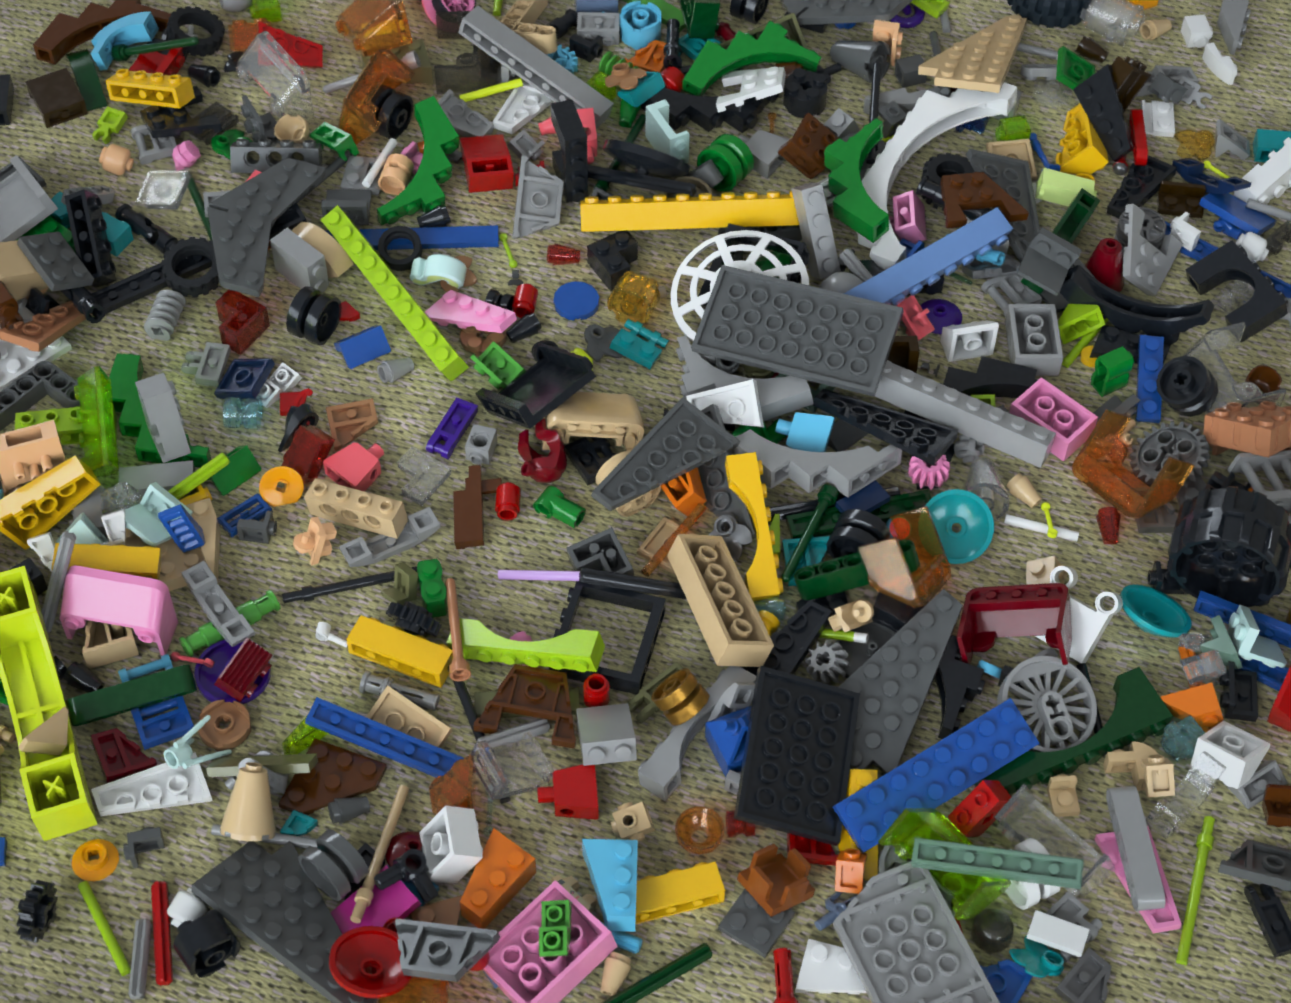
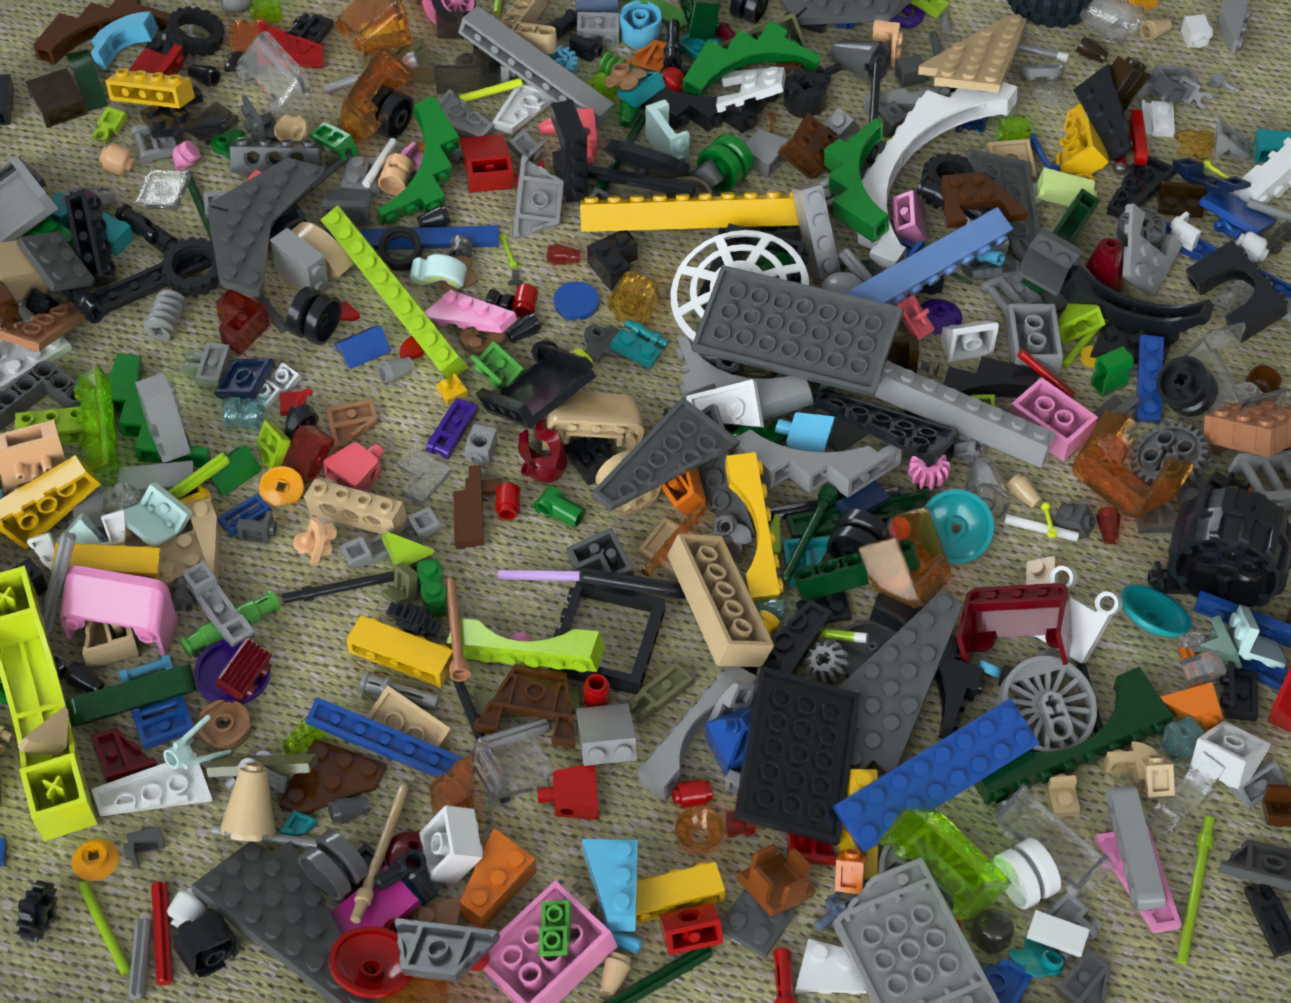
dark green piece [112,36,199,62] -> none
blue slope [158,504,205,553] -> none
coral hinge [170,652,215,668] -> none
white hand [315,622,347,648] -> none
tan brick [611,802,656,842] -> none
pearl gold wheel [651,668,709,725] -> none
tan hips [828,598,874,633] -> none
sand green tile [911,837,1084,889] -> none
red brick [947,780,1015,837] -> none
green plate [1056,46,1095,90] -> none
white slope [1202,43,1238,85] -> none
none -> dark grey wheel [171,577,196,612]
none -> dark grey bar [254,293,287,334]
none -> lime wing [257,420,291,470]
none -> black plate [285,12,334,44]
none -> lime slope [381,532,434,567]
none -> red tile [400,336,424,360]
none -> yellow tile [435,374,468,405]
none -> dark grey wheel [449,235,473,258]
none -> red brick [659,903,724,955]
none -> red brick [671,778,713,809]
none -> red bar [1017,349,1075,398]
none -> dark grey bracket [1053,504,1096,538]
none -> light grey hand [1208,72,1240,93]

